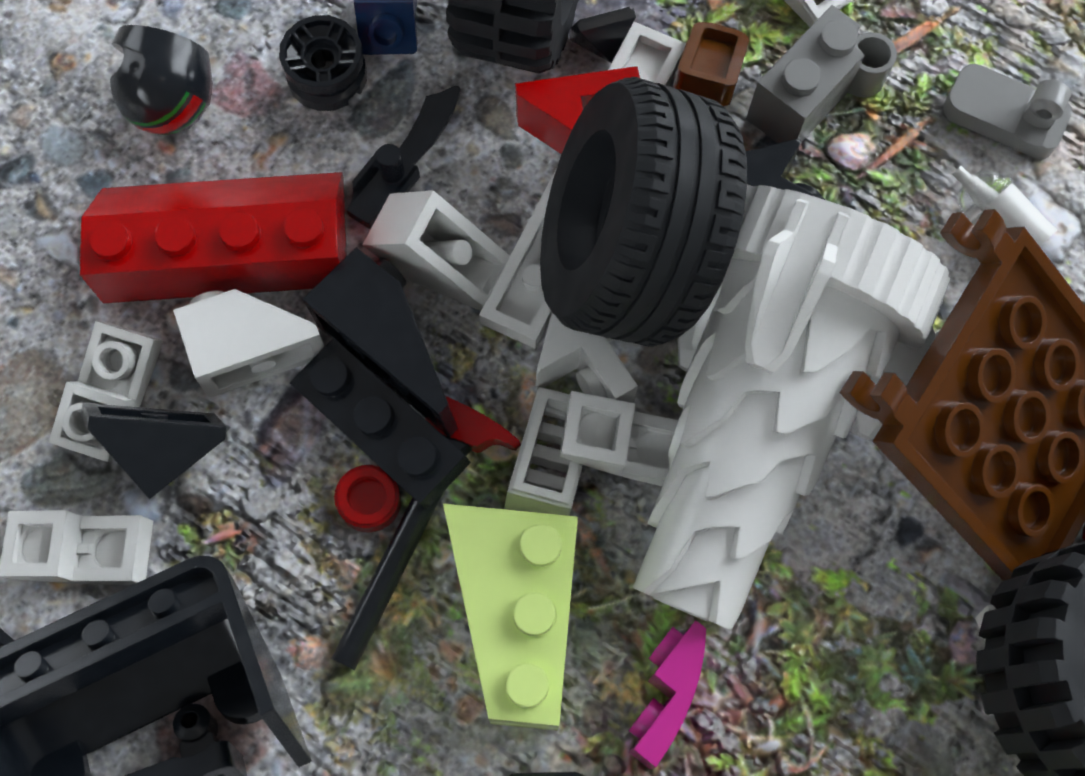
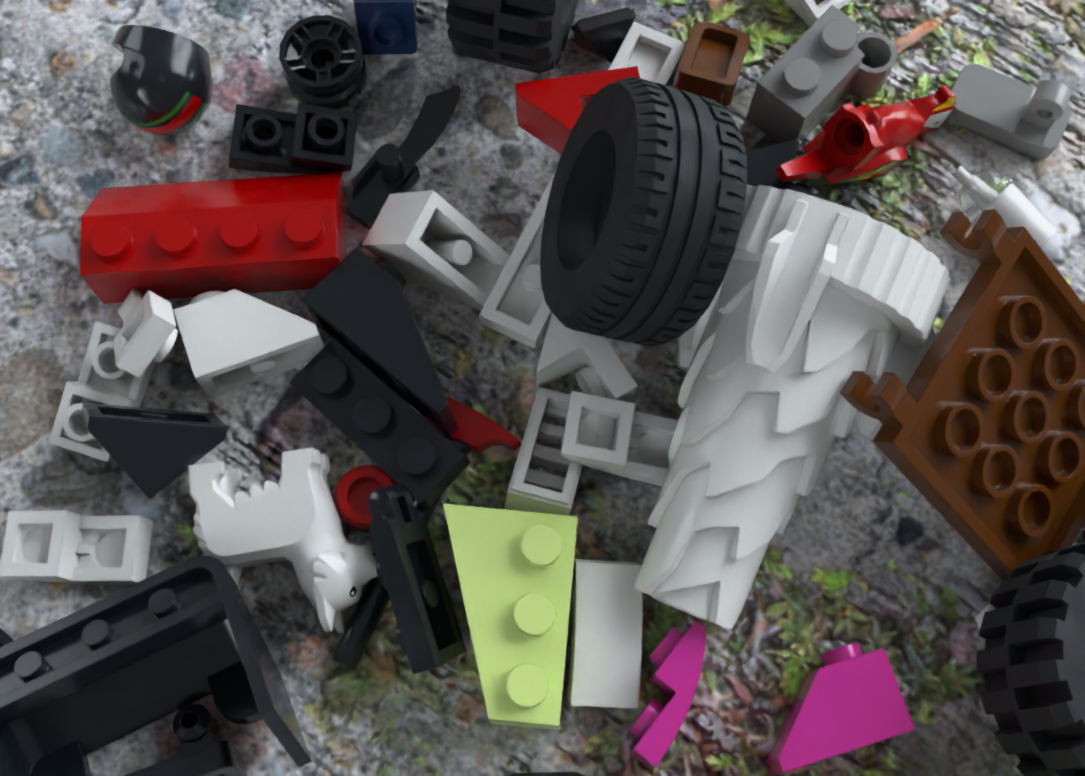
none -> white plate [113,289,178,378]
none -> white animal [188,448,378,633]
none -> black slope [229,103,358,174]
none -> black hinge [368,484,467,674]
none -> white slope [566,559,643,708]
none -> dark pink slope [766,642,915,775]
none -> red animal [775,85,956,185]

